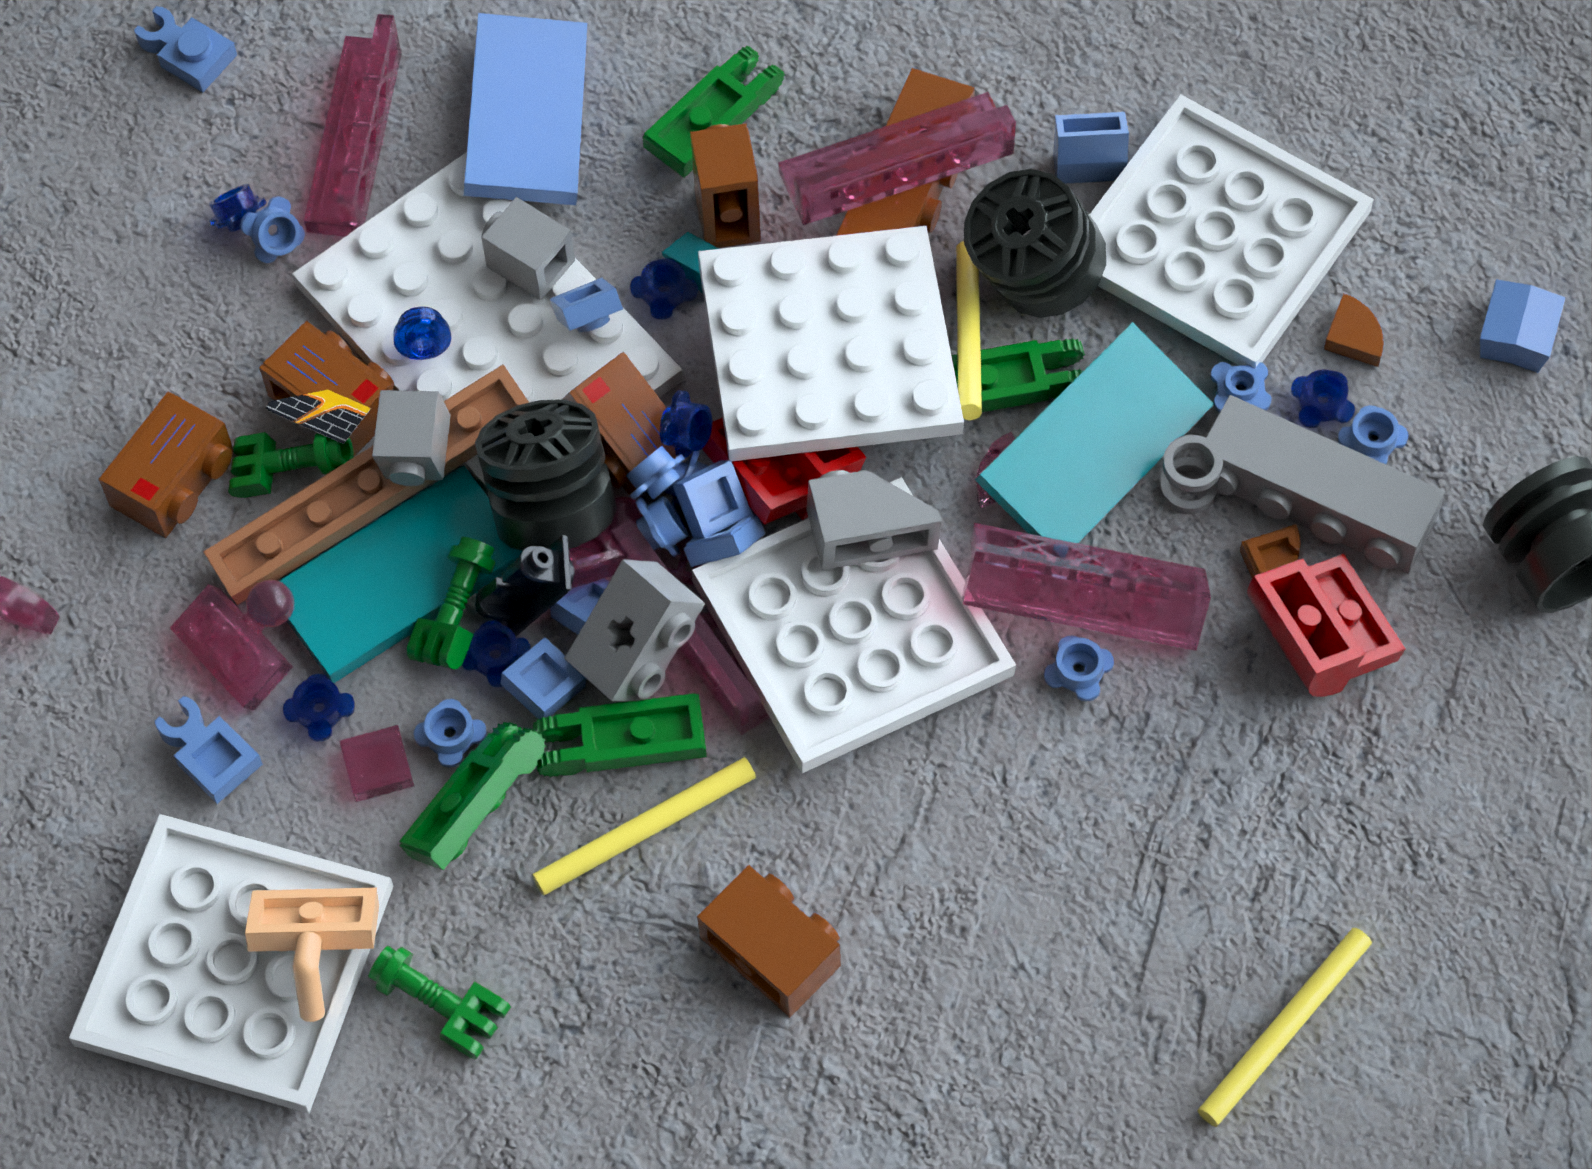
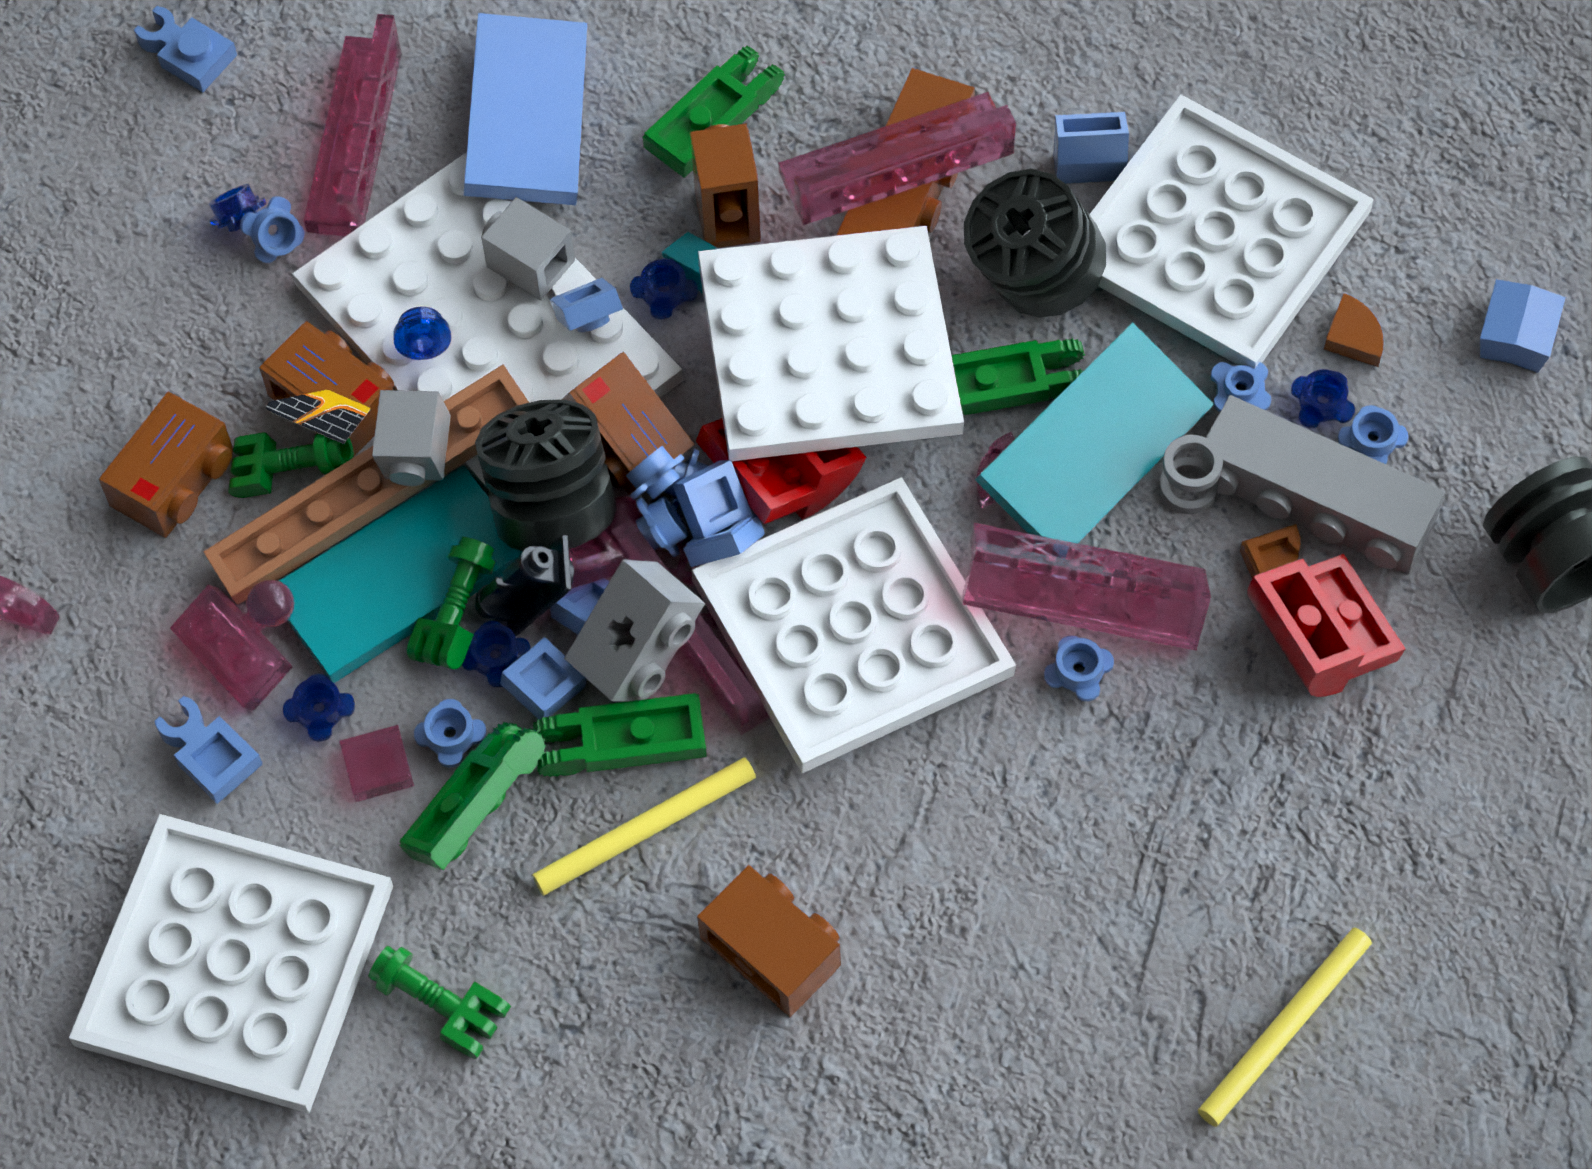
light nougat plate [245,887,379,1022] -> none
clear blue plate [660,390,713,458] -> none
light grey slope [806,470,942,571] -> none
light yellow bar [956,241,982,420] -> none

